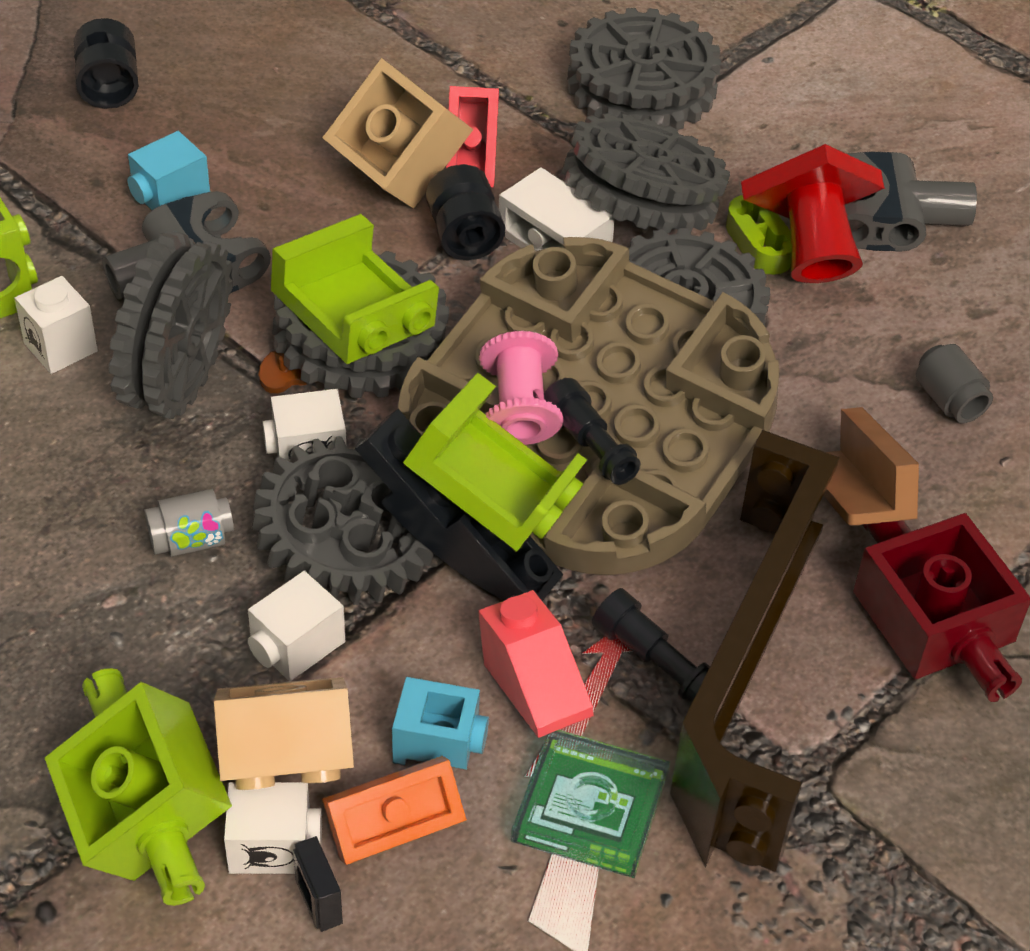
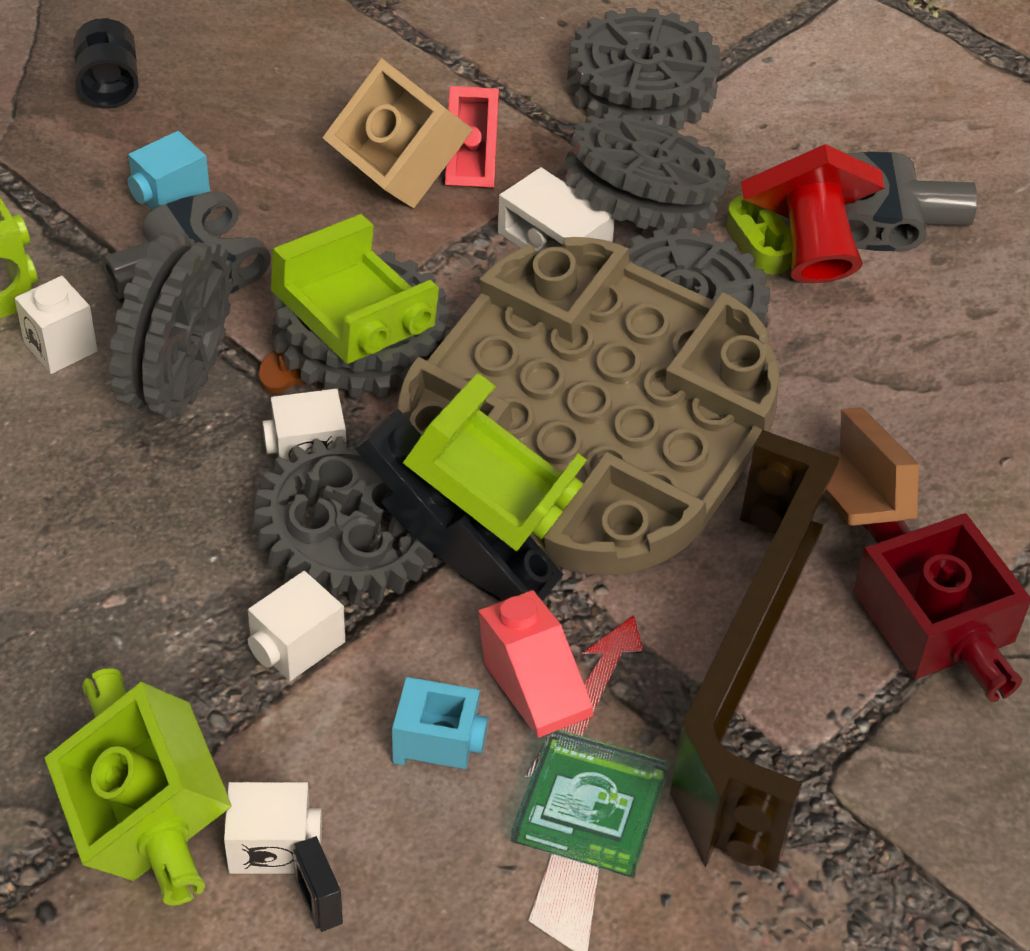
light grey brick [144,489,234,557] -> none
tan brick [214,677,354,790] -> none
orange plate [322,756,467,865] -> none
black wheel [426,164,505,261] -> none
bright pink hose [479,331,563,445] -> none
black piece [544,378,641,485] -> none
black piece [591,588,710,702] -> none
dark grey brick [916,344,993,423] -> none

